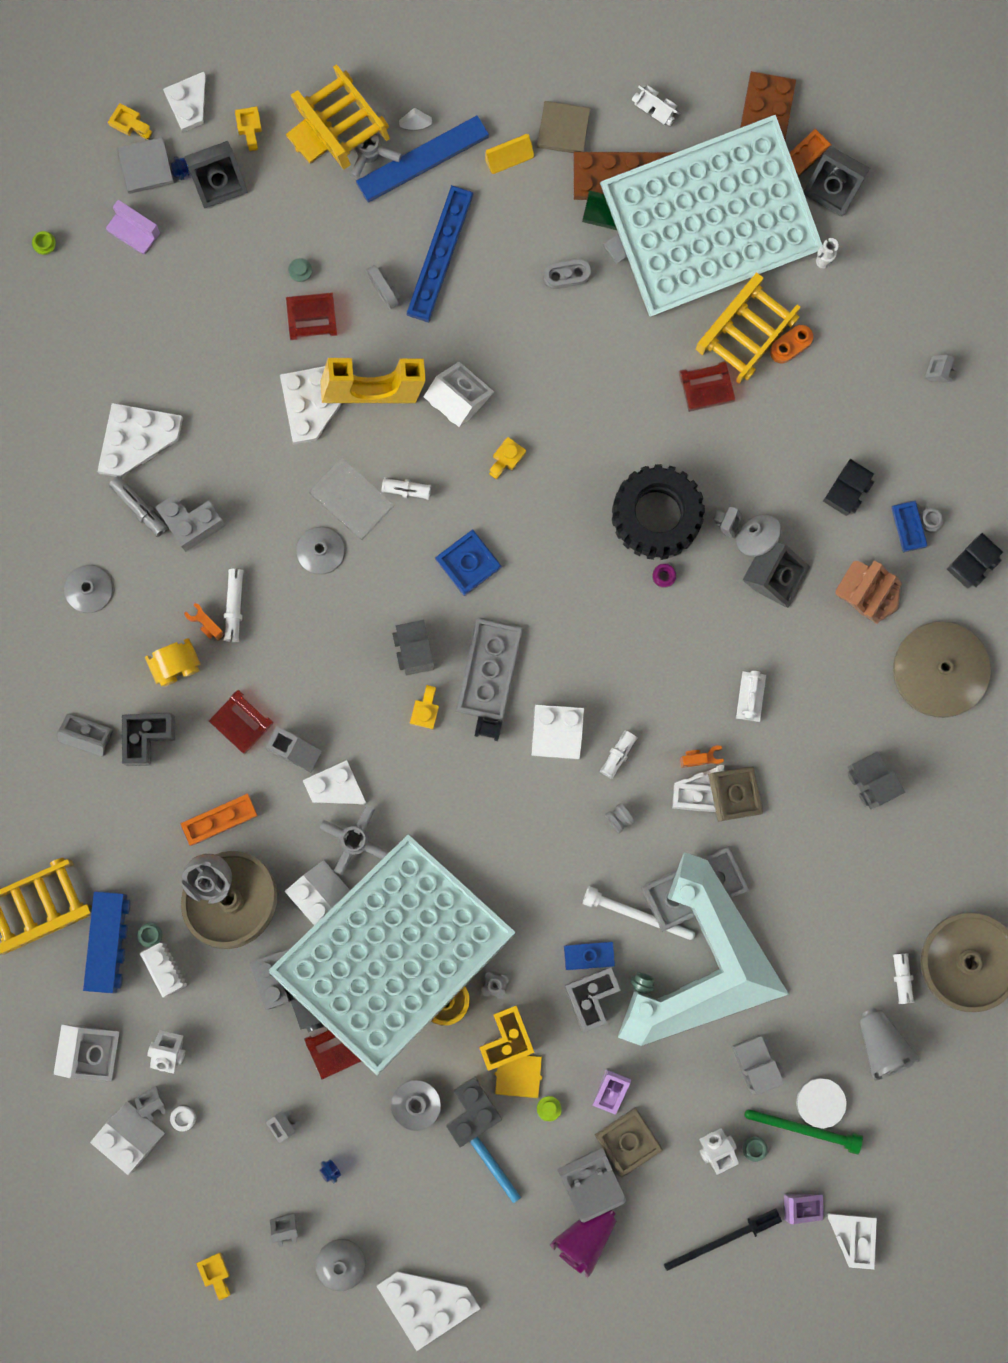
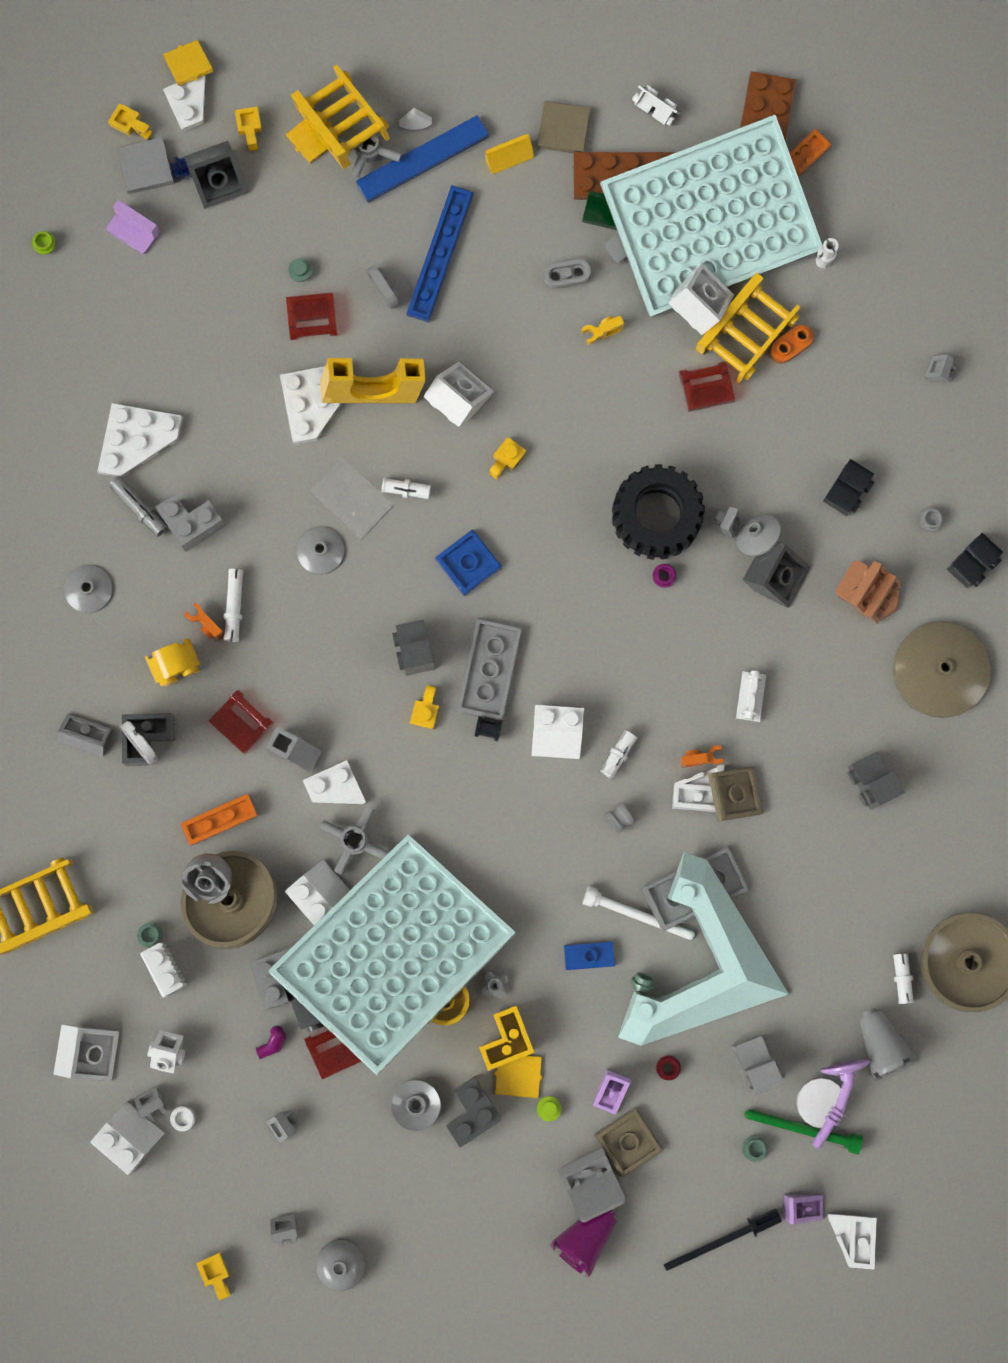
blue brick [83,892,130,993] -> none
clear blue plate [319,1159,341,1184] -> none
white plate [376,1271,480,1351] -> none
dark azure bar [470,1136,521,1203] -> none
light grey brick [564,967,621,1033] -> none
white brick [699,1128,739,1175] -> none
dark grey slope [803,146,871,216] -> none
blue plate [891,500,928,553] -> none
none -> white tile [120,721,158,765]
none -> yellow piece [162,40,213,86]
none -> magenta arm [256,1026,286,1059]
none -> yellow plate [581,315,624,345]
none -> dark red plate [656,1055,681,1081]
none -> white slope [668,263,734,335]
none -> lavender dish [811,1059,870,1149]

